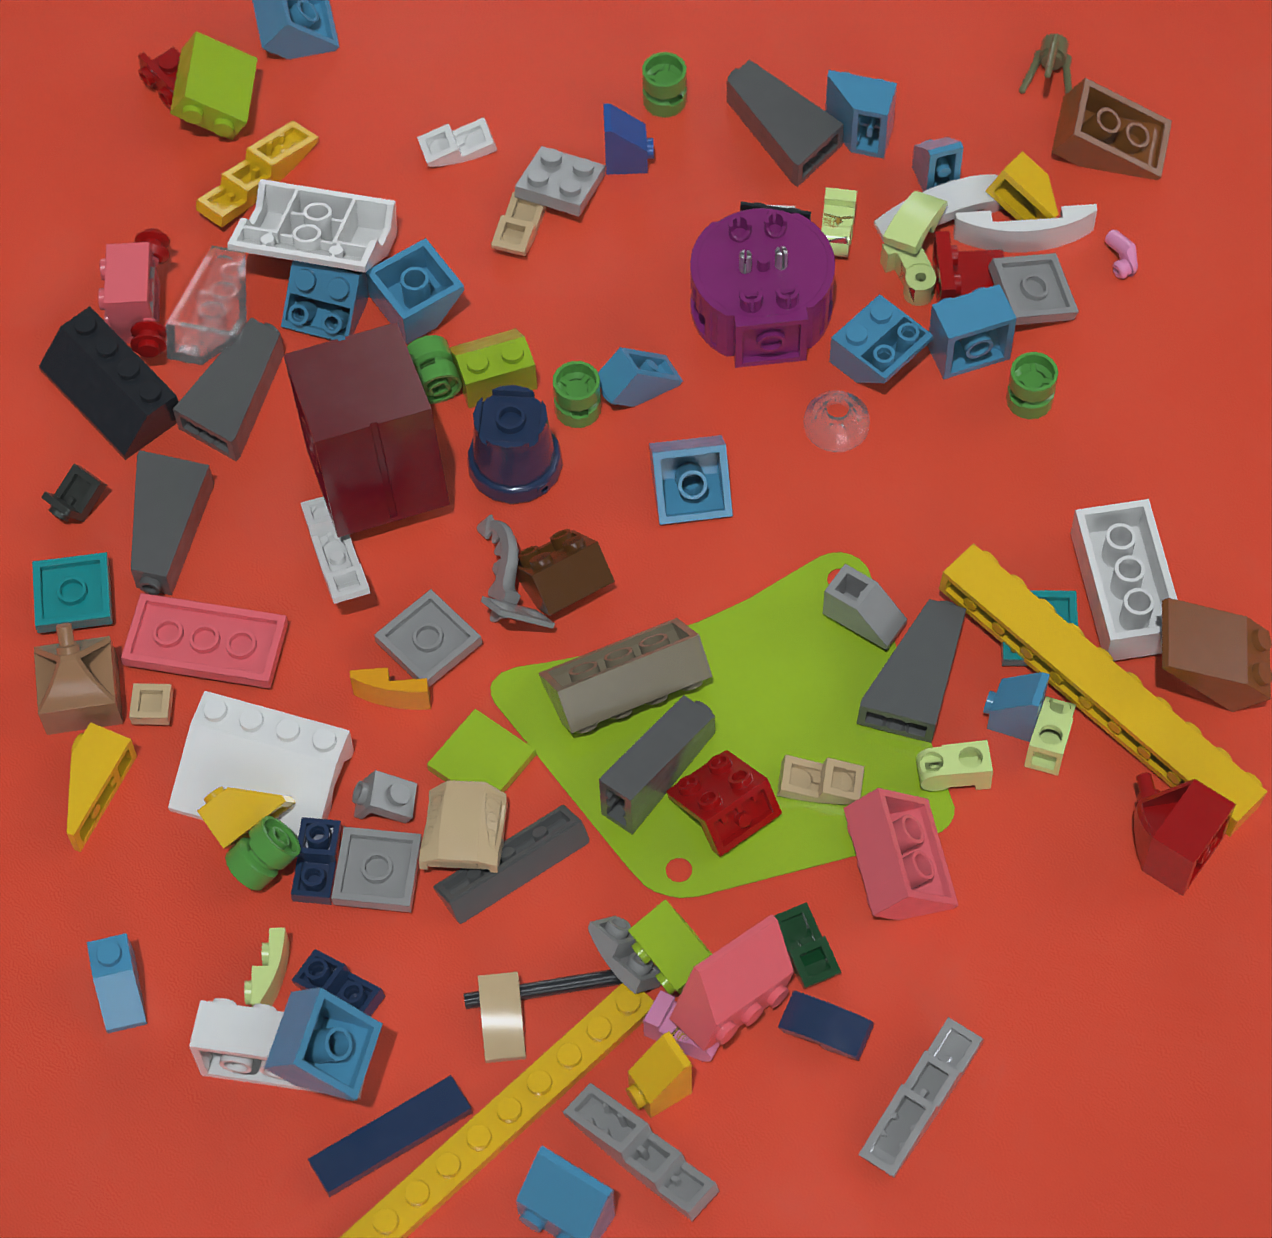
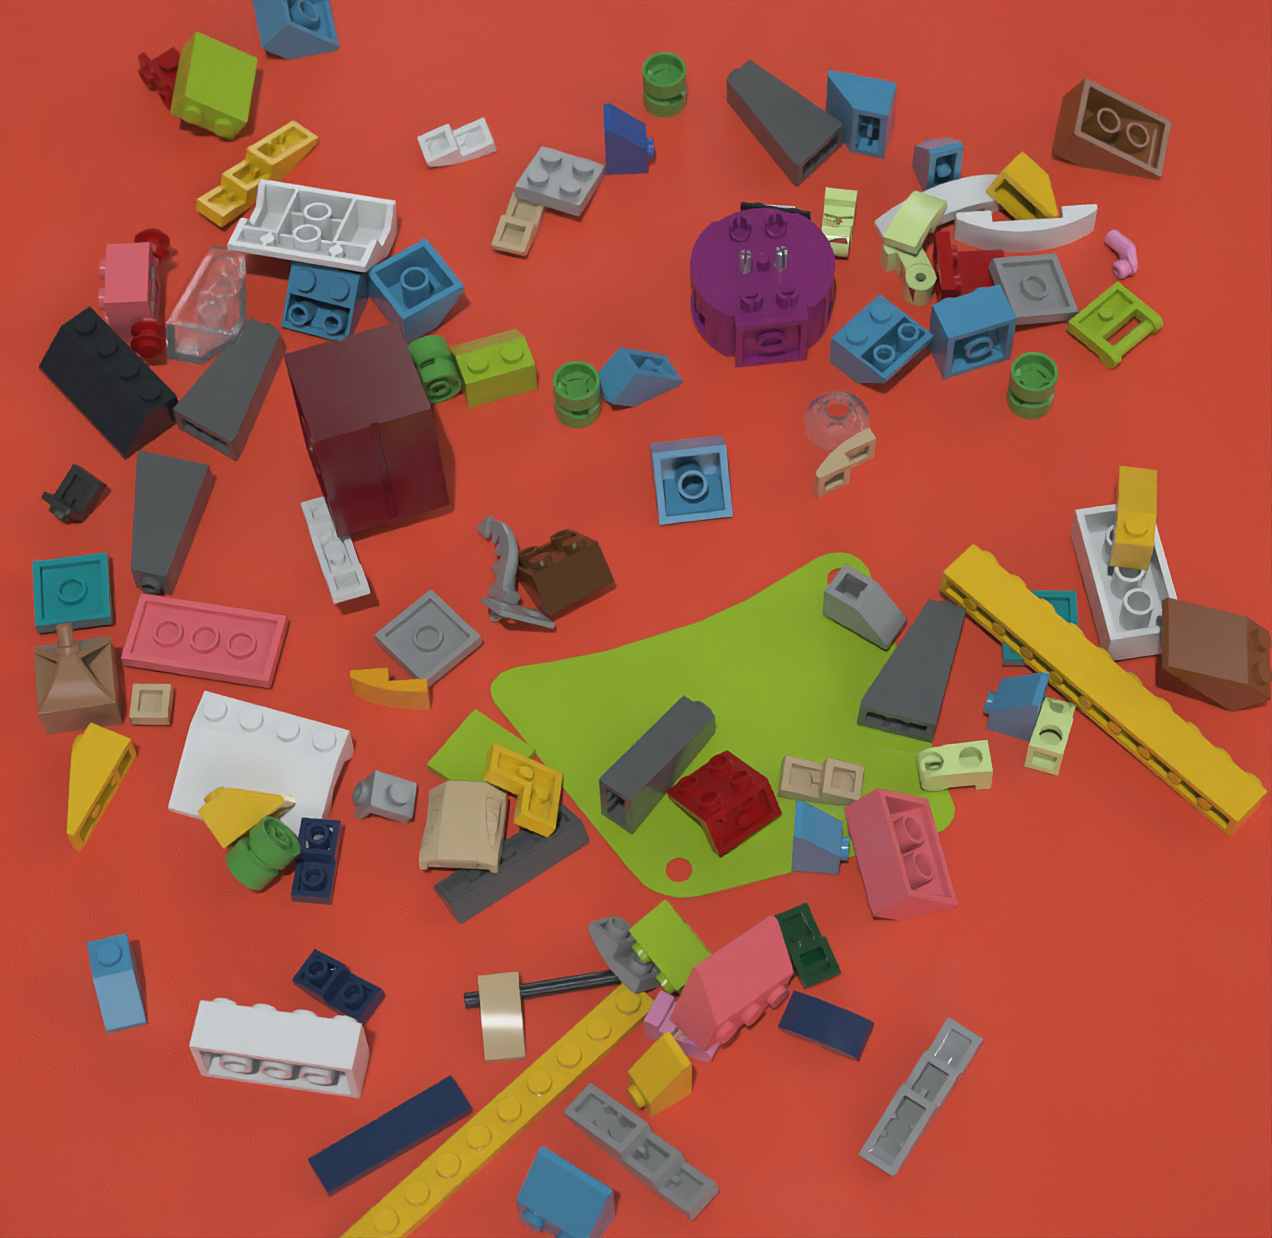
yellowish green slope [244,927,290,1007] -> none
dark azure slope [264,987,383,1101] -> none
light grey plate [331,827,422,912] -> none
dark blue piece [467,385,563,504] -> none
dark tan slope [538,618,712,733] -> none
olive plant [1019,34,1072,95] -> none
red piece [1134,772,1236,896] -> none
none -> yellow plate [483,743,563,838]
none -> dark azure slope [791,801,849,874]
none -> tan slope [814,427,876,498]
none -> lime plate [1067,281,1164,369]
none -> yellow slope [1110,466,1157,570]

